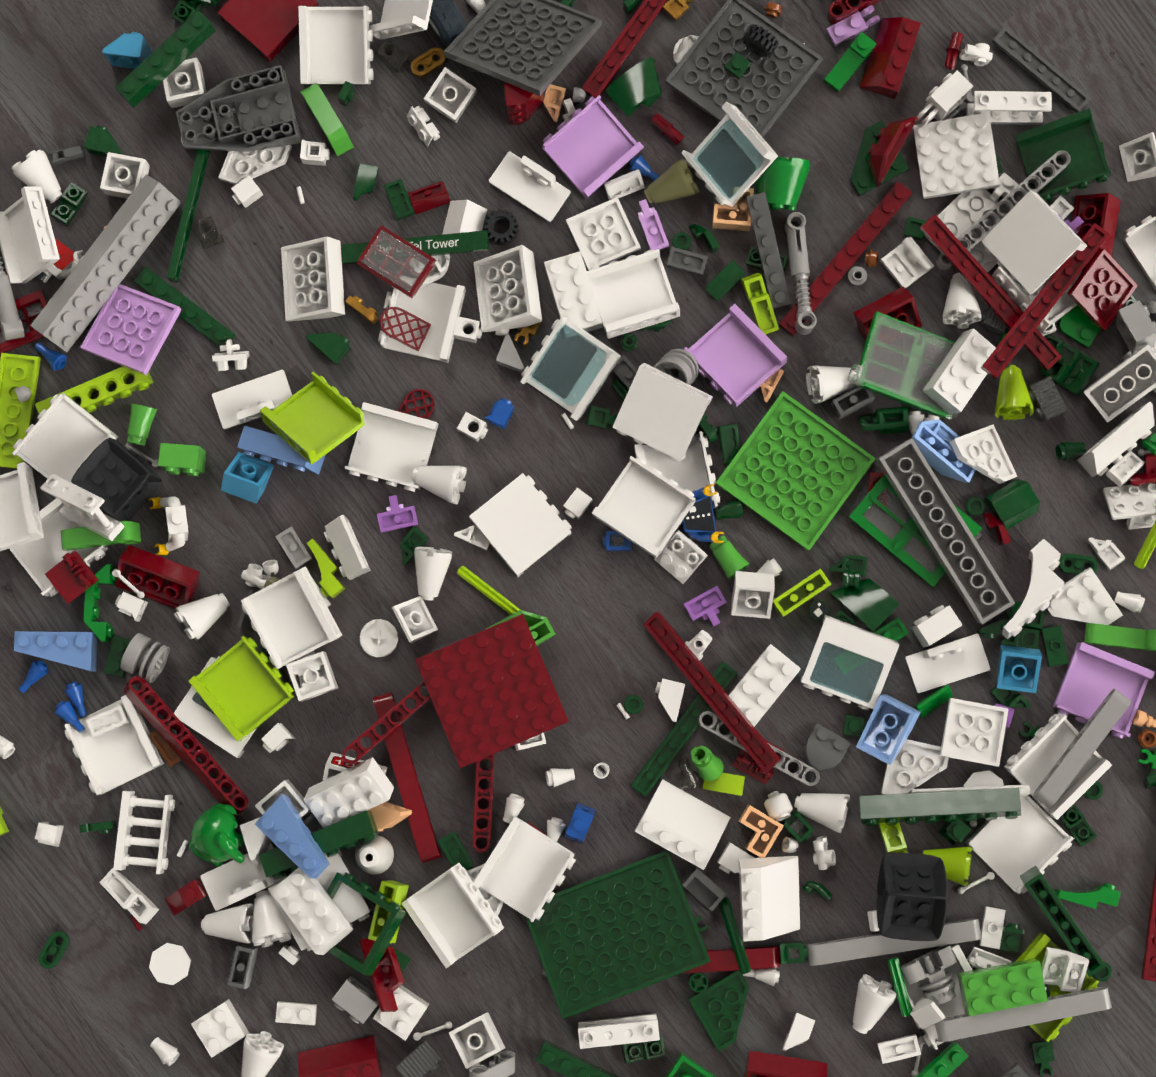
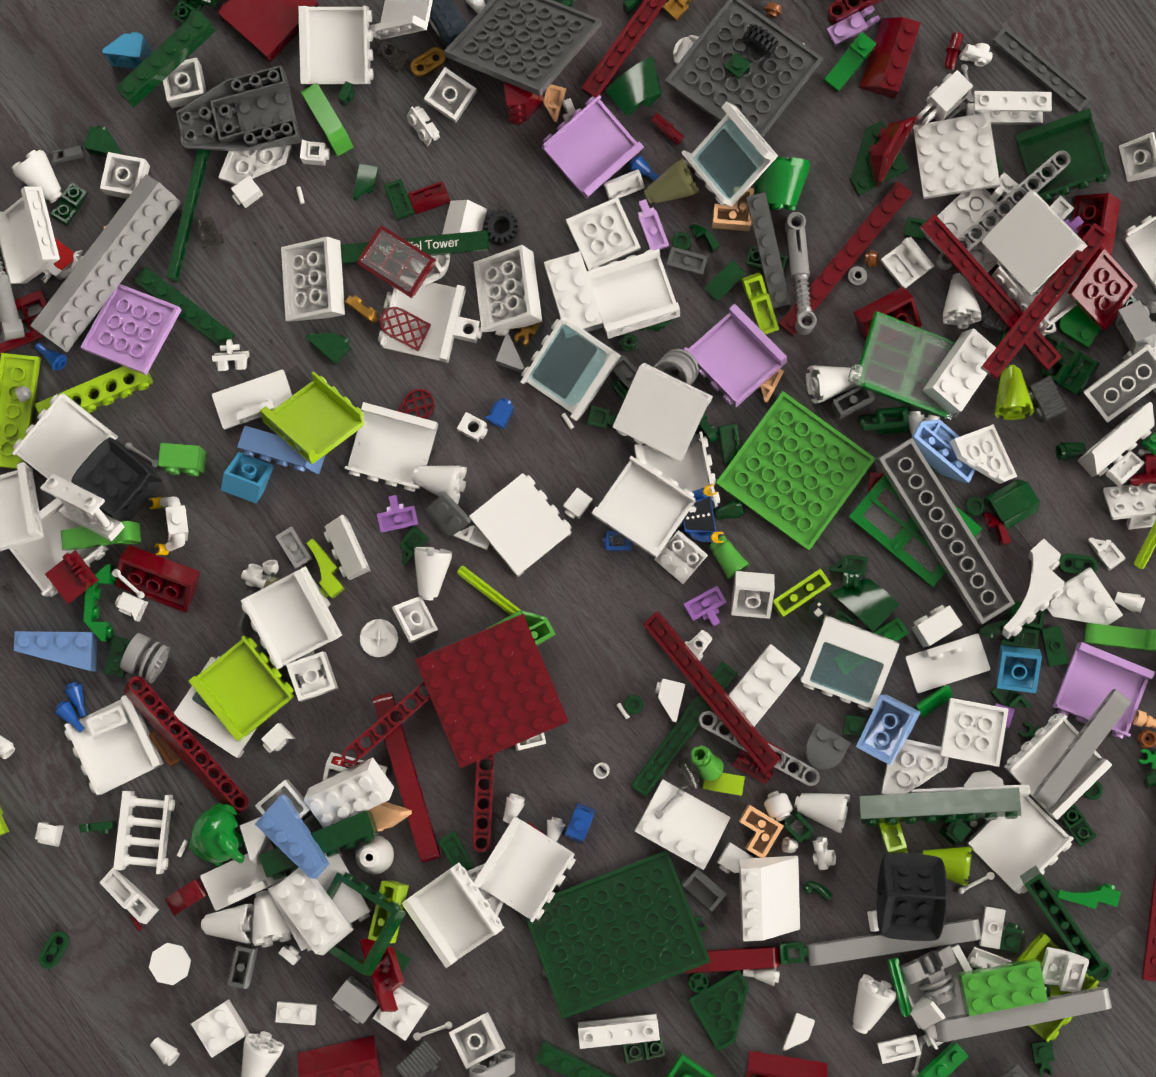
blue cone [19,660,49,693] -> none
bright green plant [126,403,157,446] -> none
white cone [174,593,230,640] -> none
white bracket [489,151,571,222] -> none
white cone [545,768,575,788] -> none
light grey hinge [572,87,586,103] -> none
dark green axle [719,898,751,974] -> none
white cone [757,558,783,577] -> none
none -> dark grey slope [426,492,471,536]
none -> light grey hinge [655,789,684,819]

